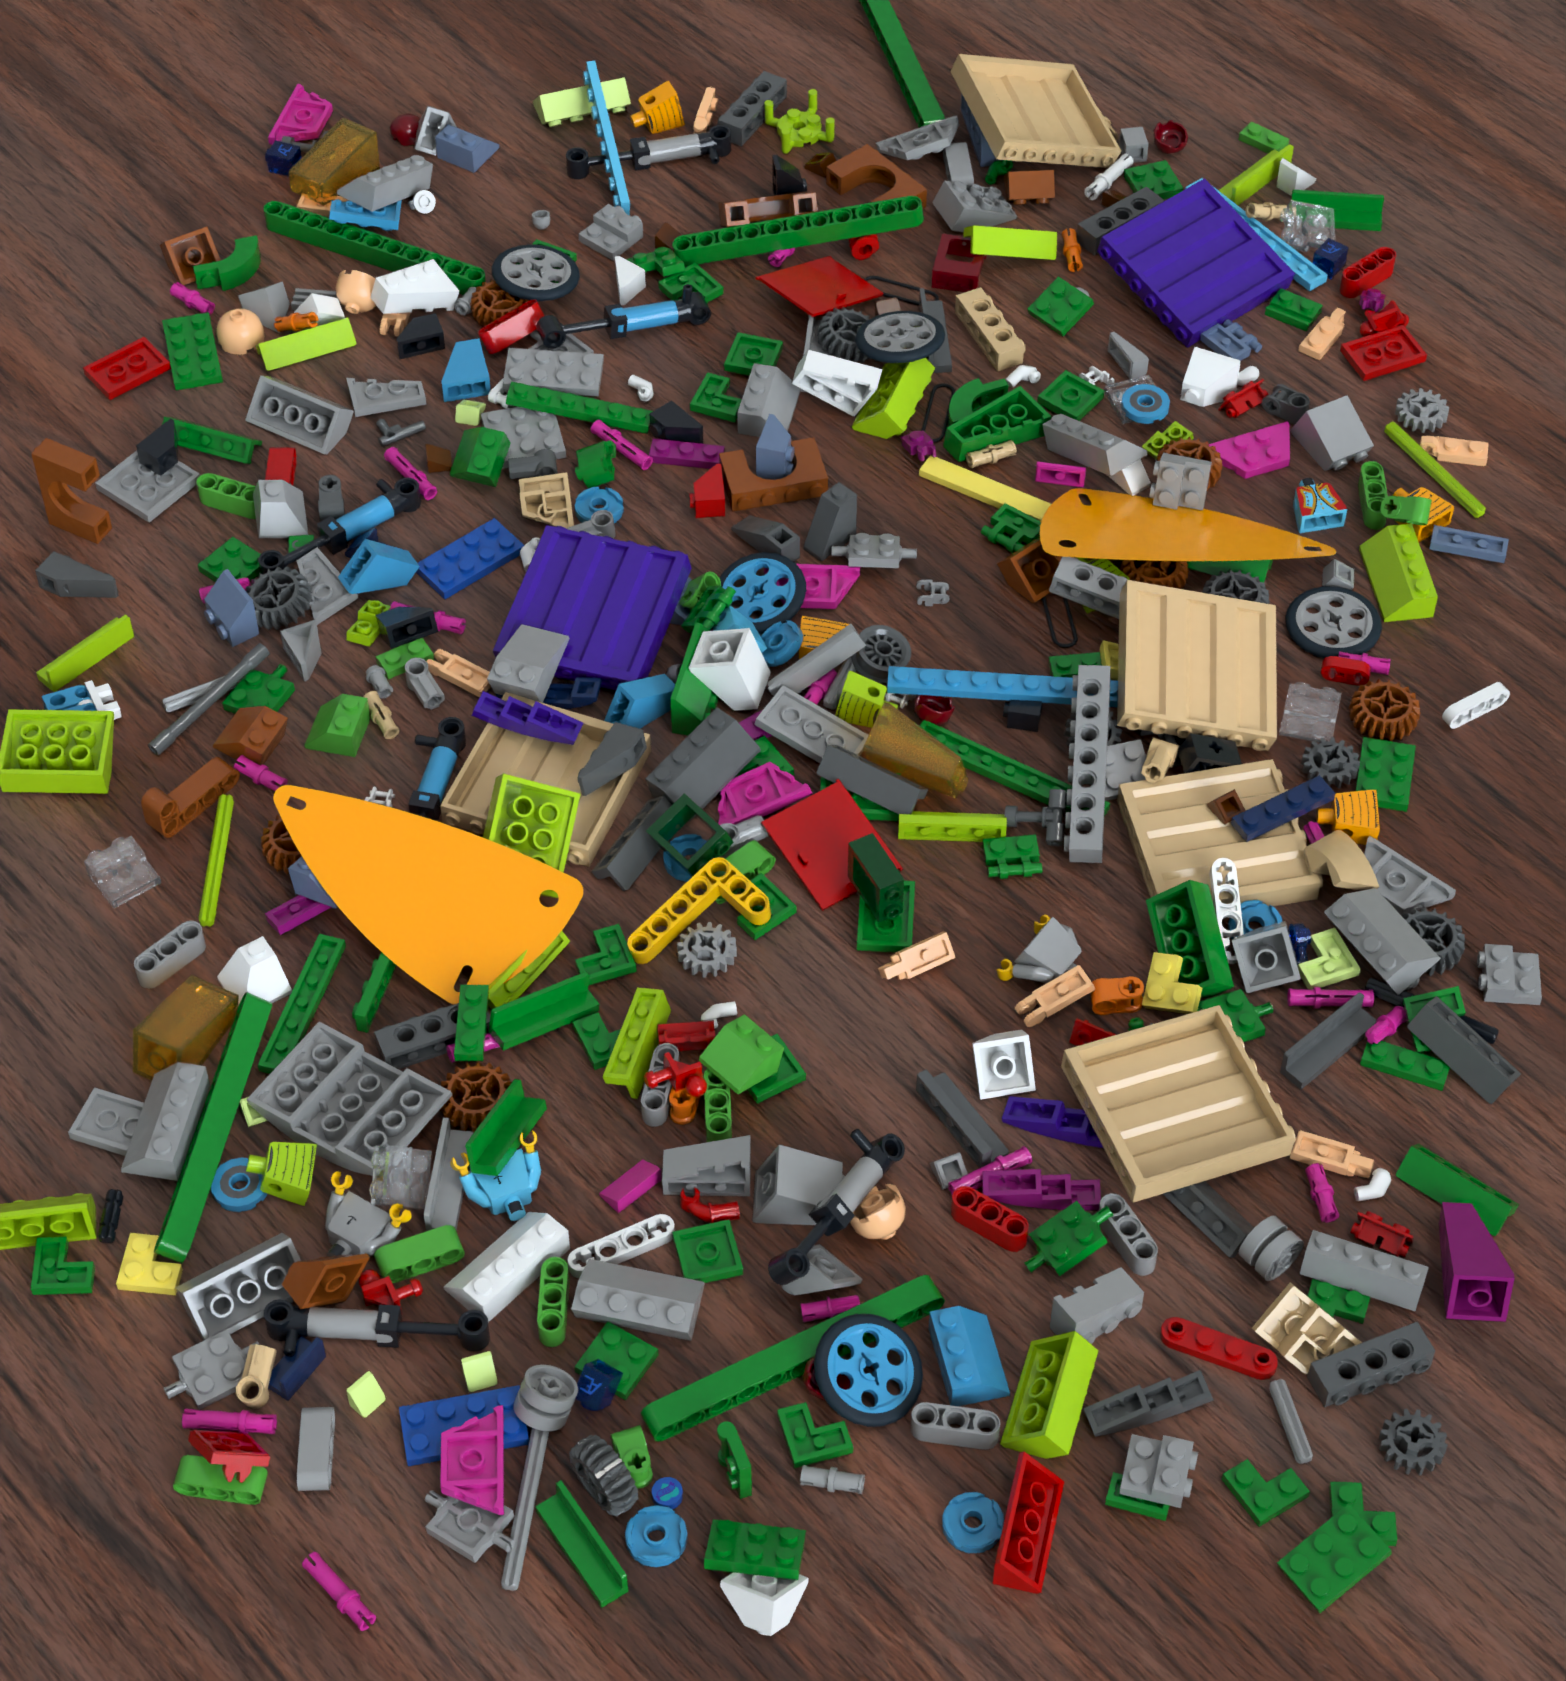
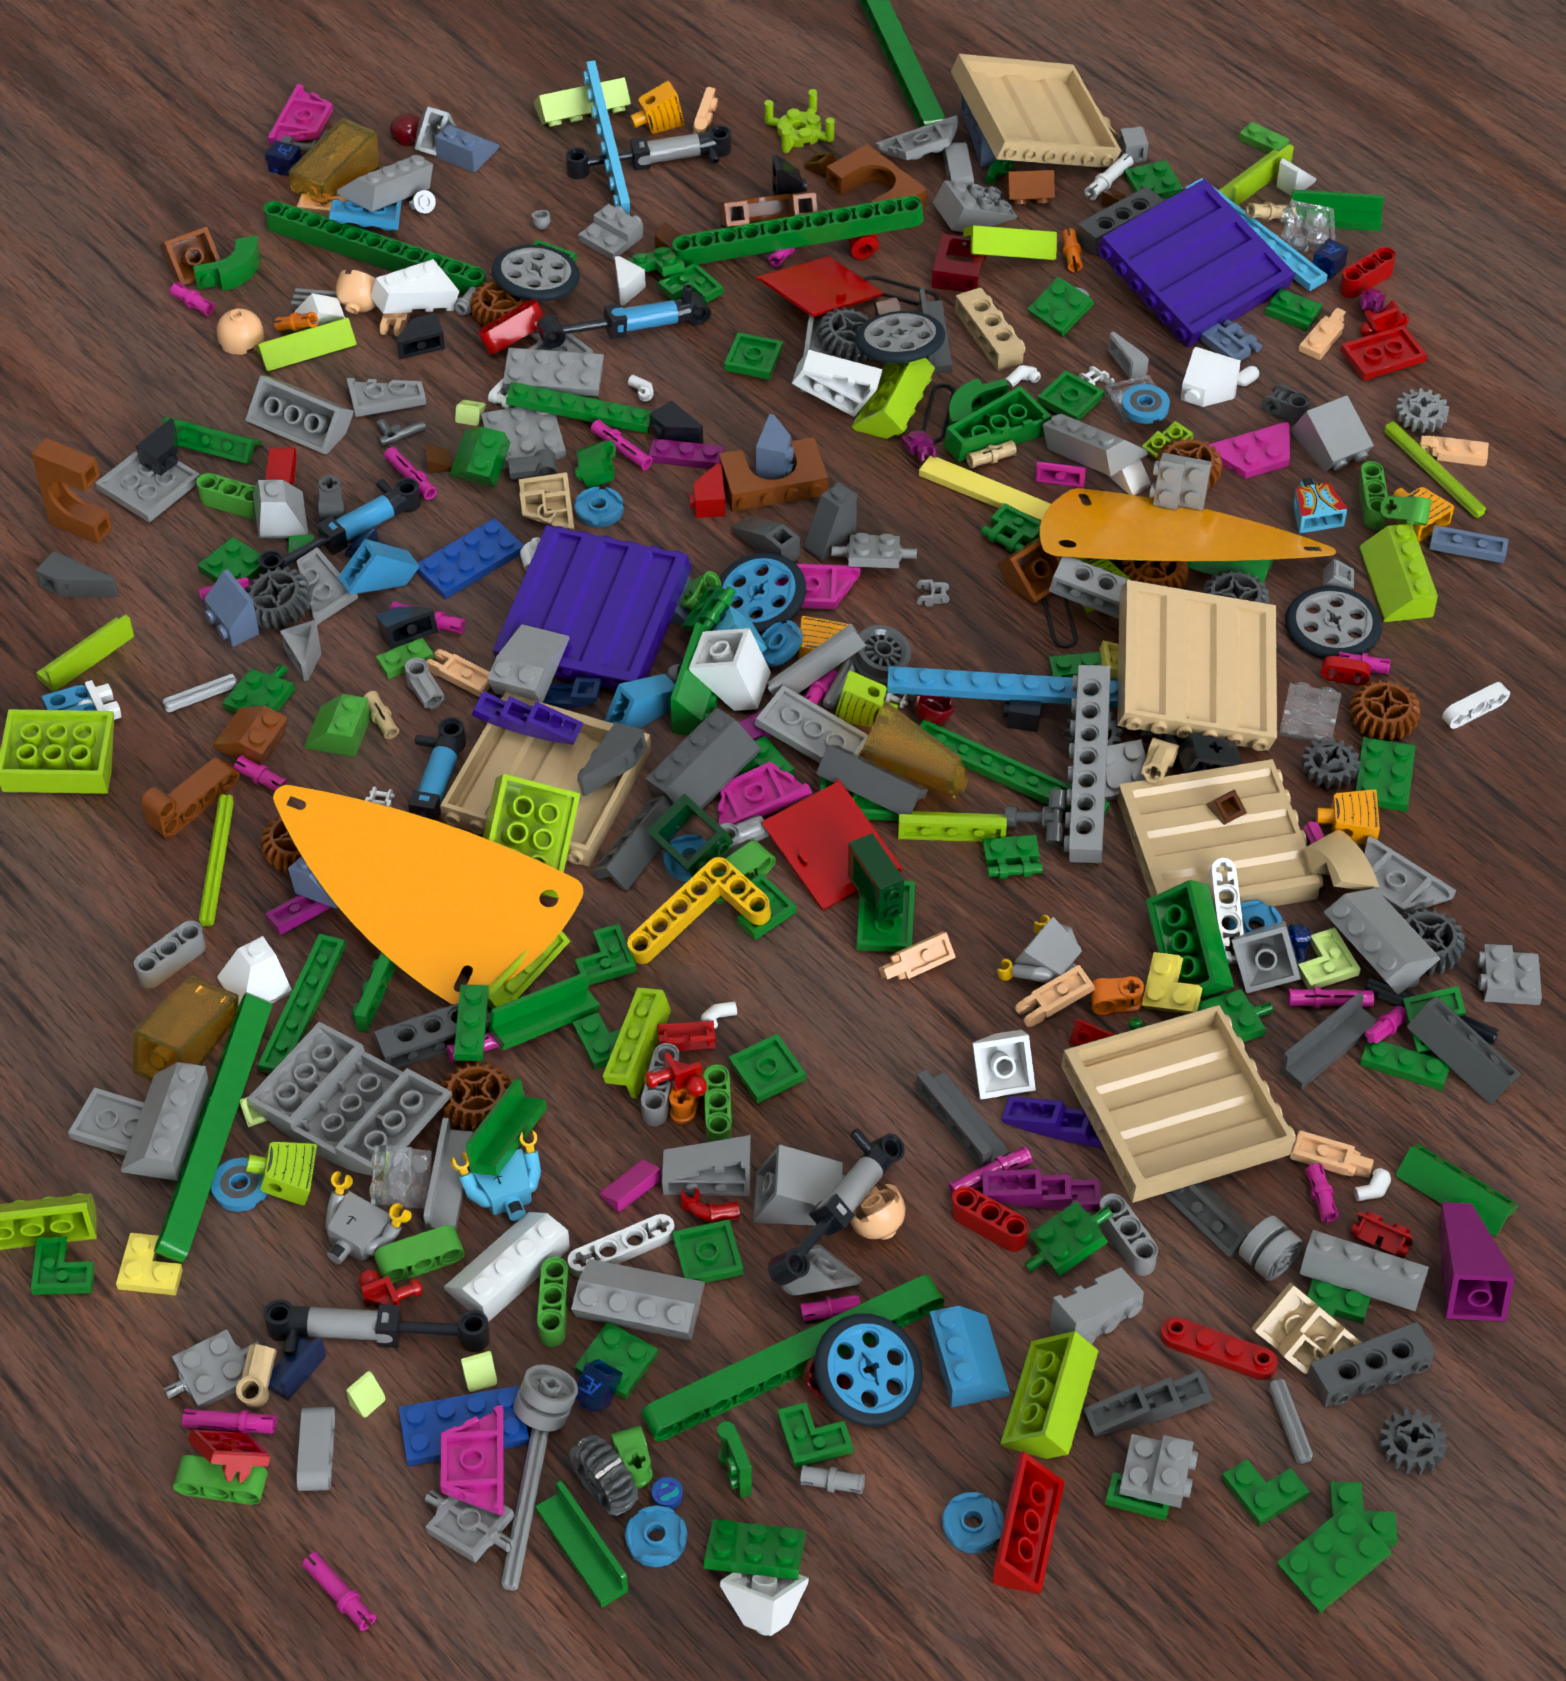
red plate [83,337,171,400] -> none
clear plate [84,836,161,908] -> none
black axle [98,1189,123,1244] -> none
dark grey piece [148,643,270,756] -> none
green plate [162,312,223,391] -> none
light grey slope [175,1233,301,1341] -> none
light grey slope [238,281,290,333] -> none
dark orange slope [282,1254,370,1309] -> none
lime slope [346,600,390,647] -> none
light grey pin [366,665,393,698] -> none
dark azure slope [441,338,491,402] -> none
light grey piece [566,510,616,539] -> none
light grey gear [677,922,737,978] -> none
green plate [690,372,742,422] -> none
bright green slope [698,1014,784,1094] -> none
dark grey brick [717,71,787,146] -> none
light grey slope [737,363,801,437] -> none
light grey beam [911,1402,1000,1450] -> none
light grey slope [929,1152,968,1190] -> none
dark red hair [1153,120,1188,154] -> none
red hinge [1218,379,1268,418] -> none
dark blue plate [1231,775,1335,842] -> none

